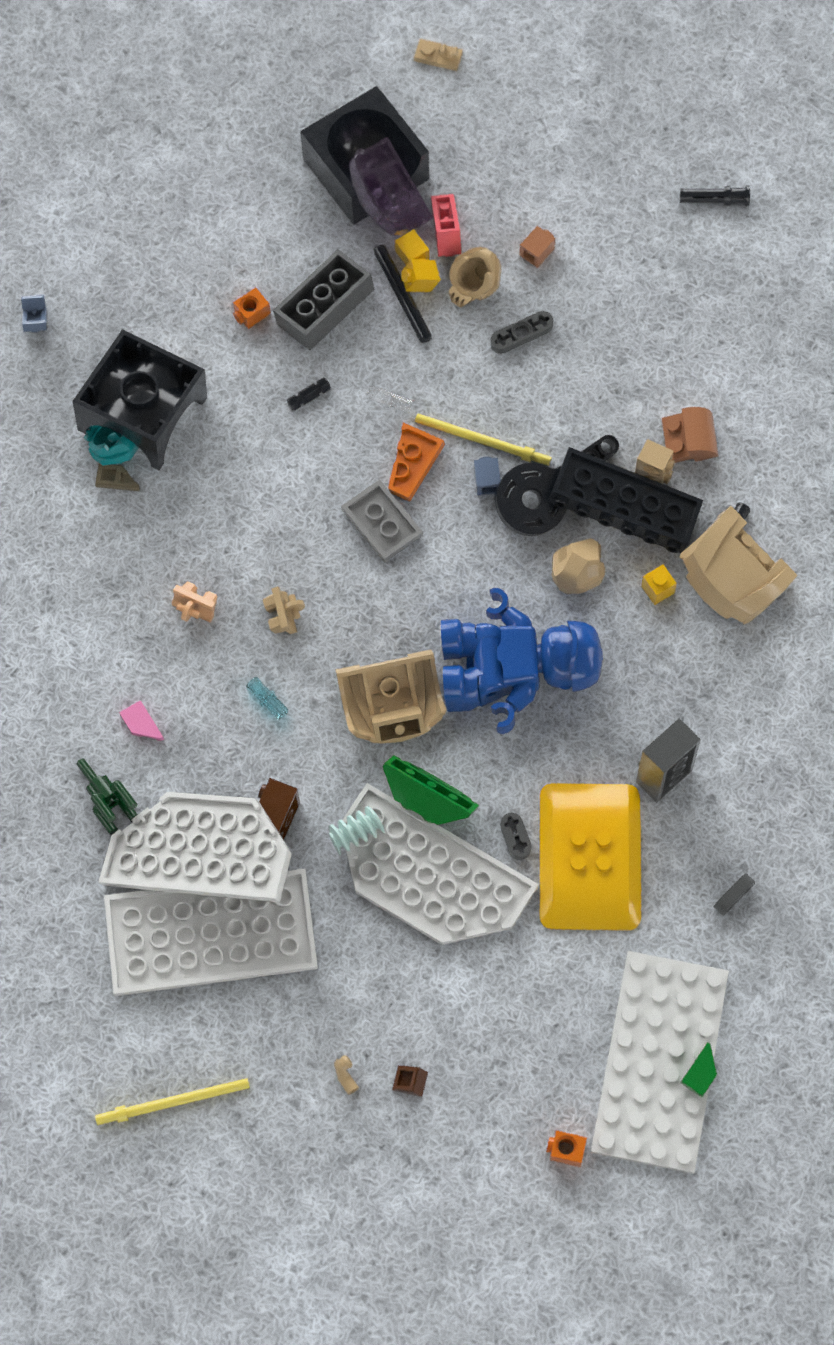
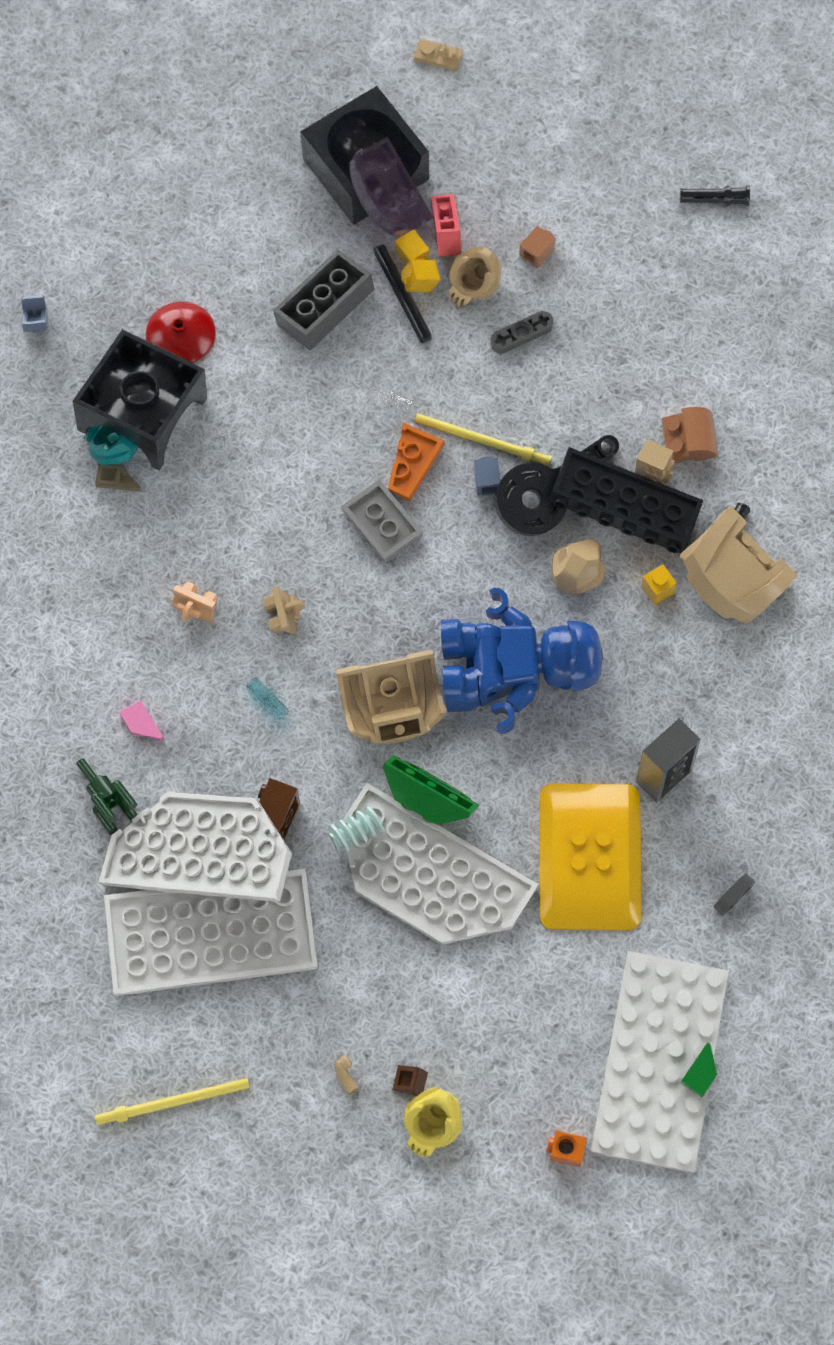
orange brick [233,287,271,329] -> none
black axle [287,378,331,411] -> none
dark grey beam [500,812,531,860] -> none
none -> red dish [146,302,216,363]
none -> light yellow helmet [404,1087,462,1158]

